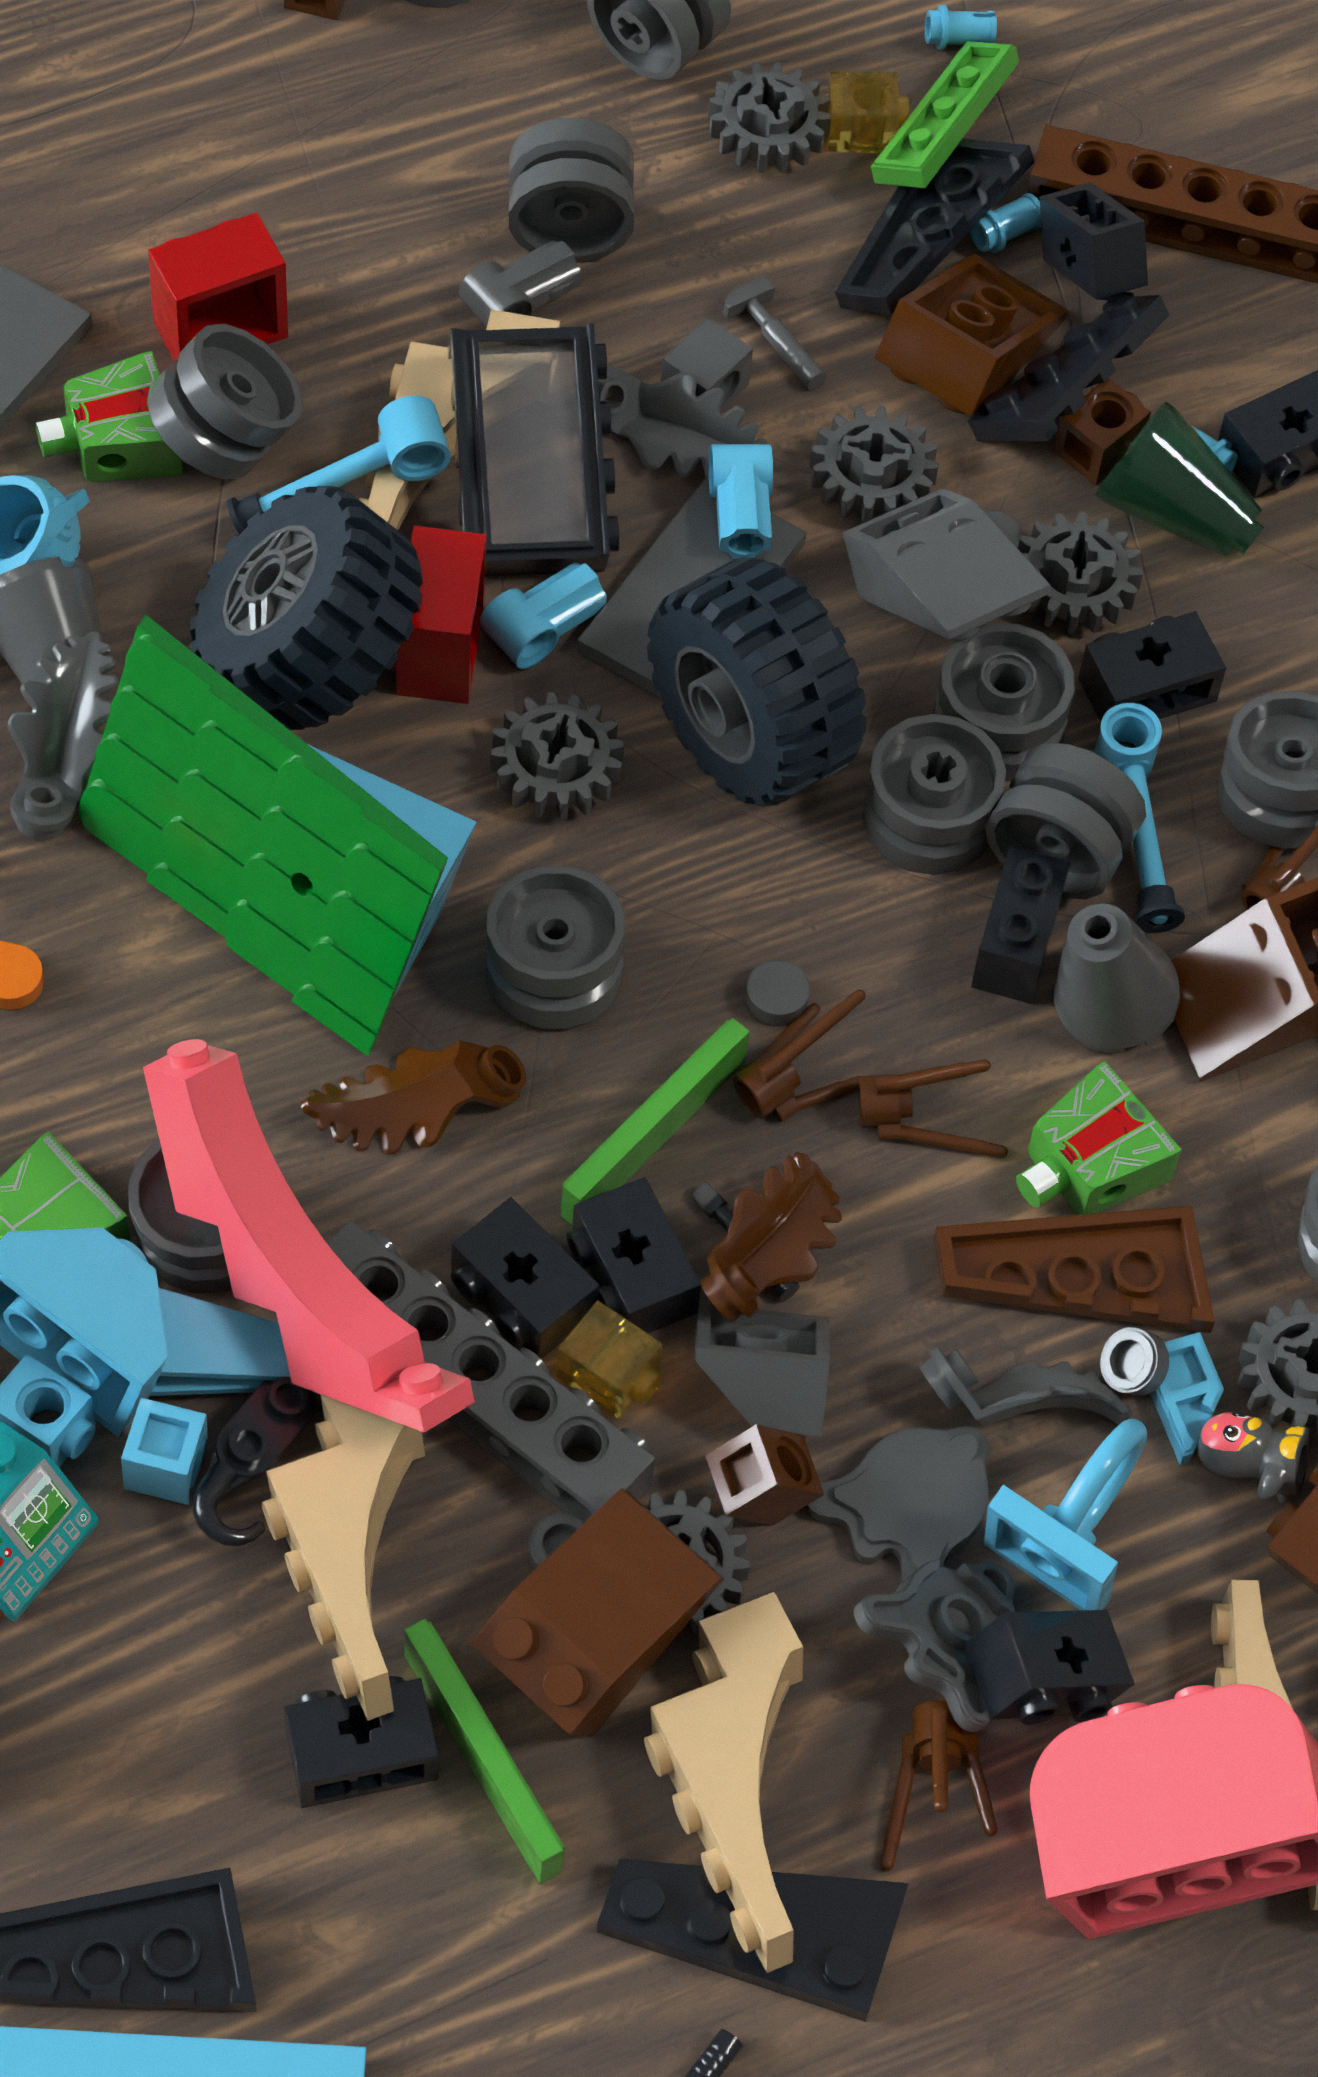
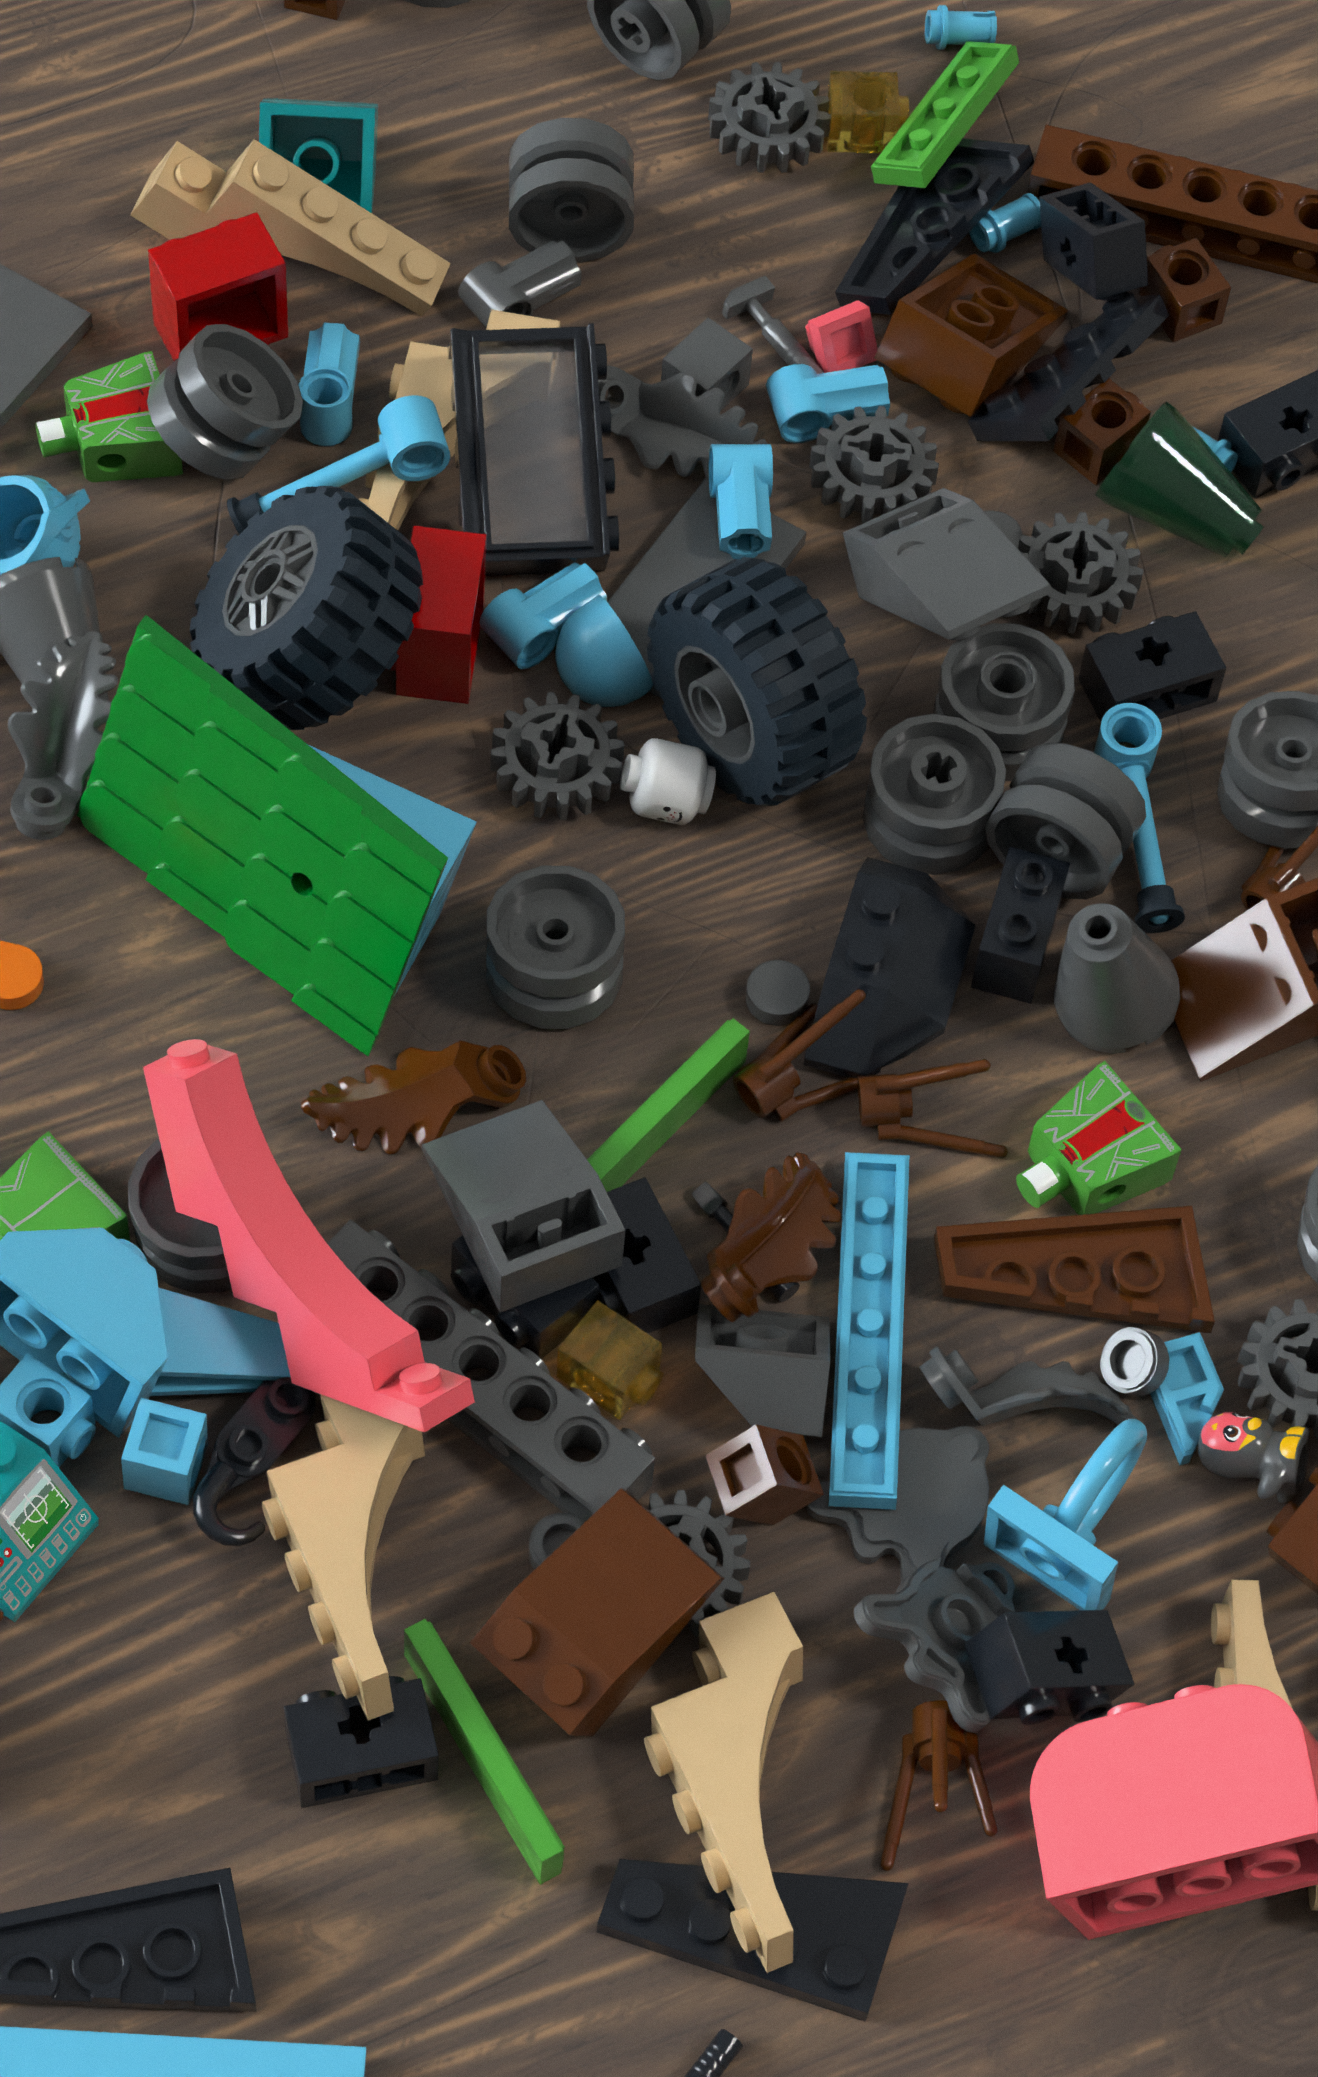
none -> tan arch [130,139,451,316]
none -> teal slope [259,98,378,213]
none -> medium azure piece [298,322,360,446]
none -> dark grey slope [422,1100,625,1312]
none -> medium azure helmet [555,595,653,707]
none -> white head [620,738,716,825]
none -> medium azure piece [766,364,890,443]
none -> black wedge [803,857,976,1079]
none -> coral tile [805,300,878,373]
none -> medium azure tile [829,1152,910,1510]
none -> reddish brown brick [1139,238,1231,342]

